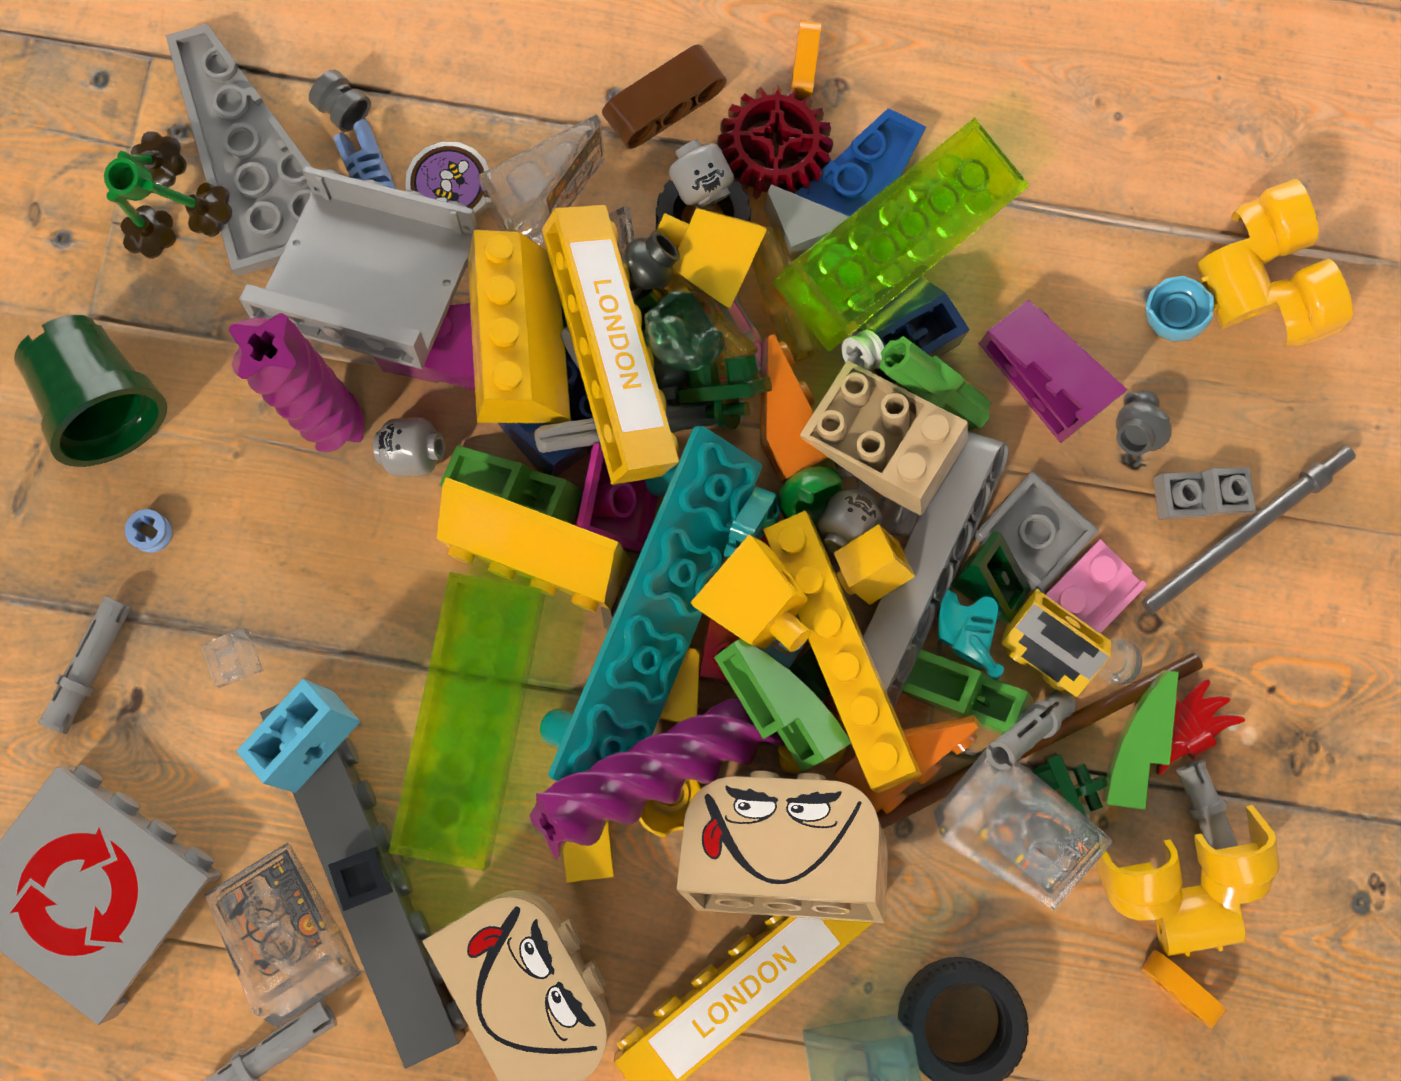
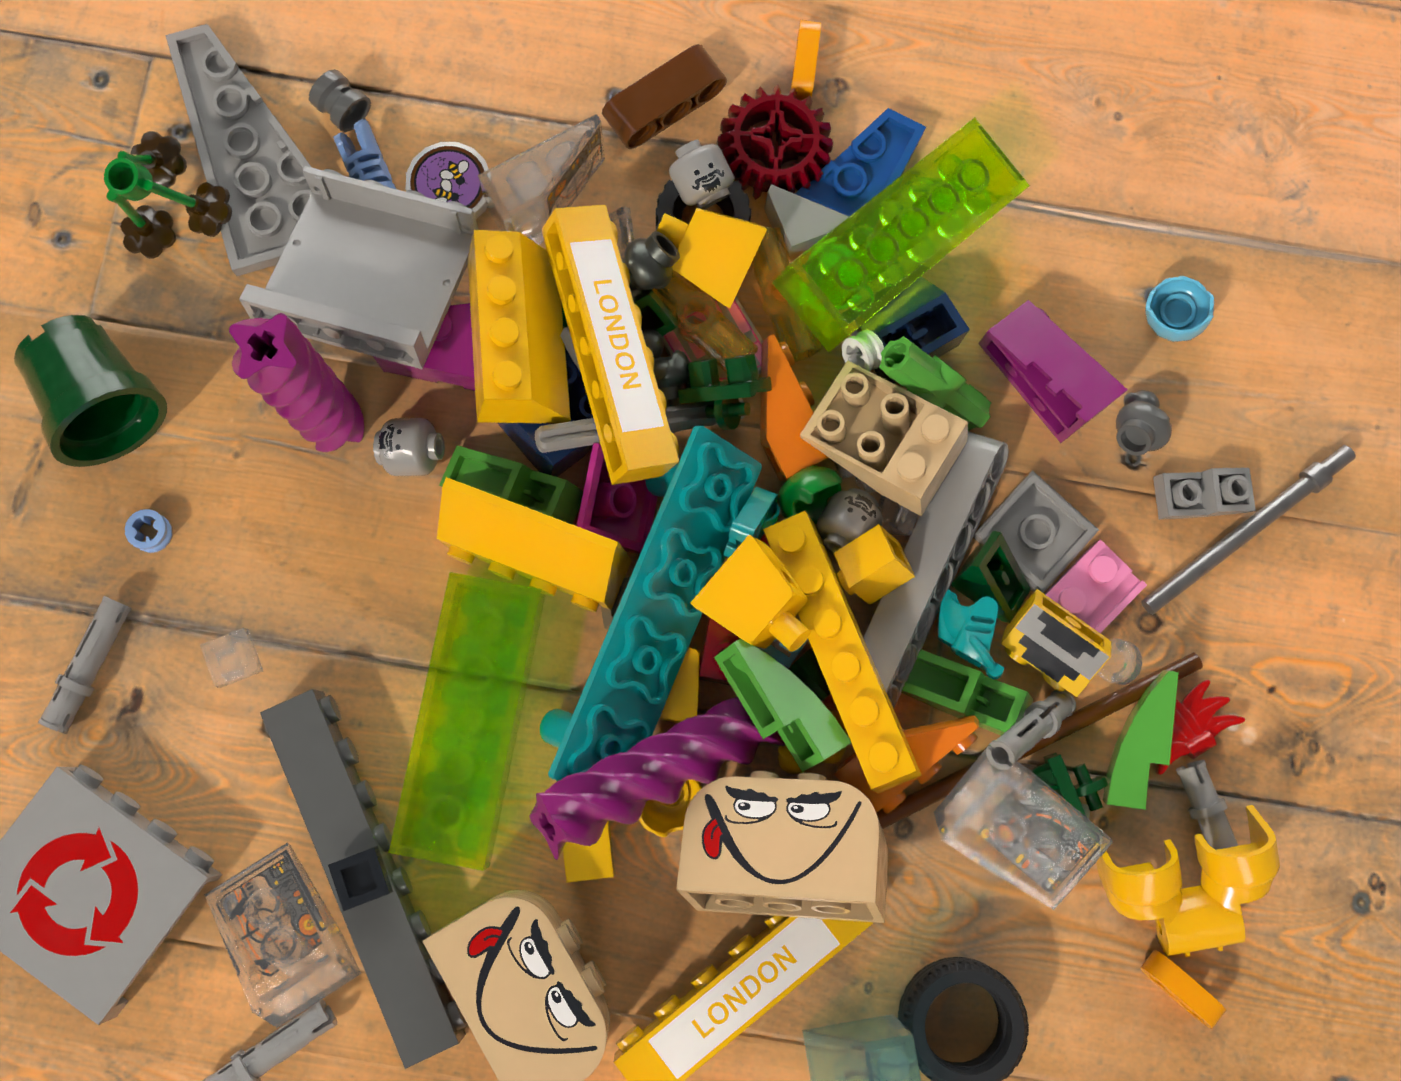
medium azure brick [236,678,361,793] -> none
clear green hair [645,289,725,371] -> none
yellow piece [1196,178,1353,347] -> none

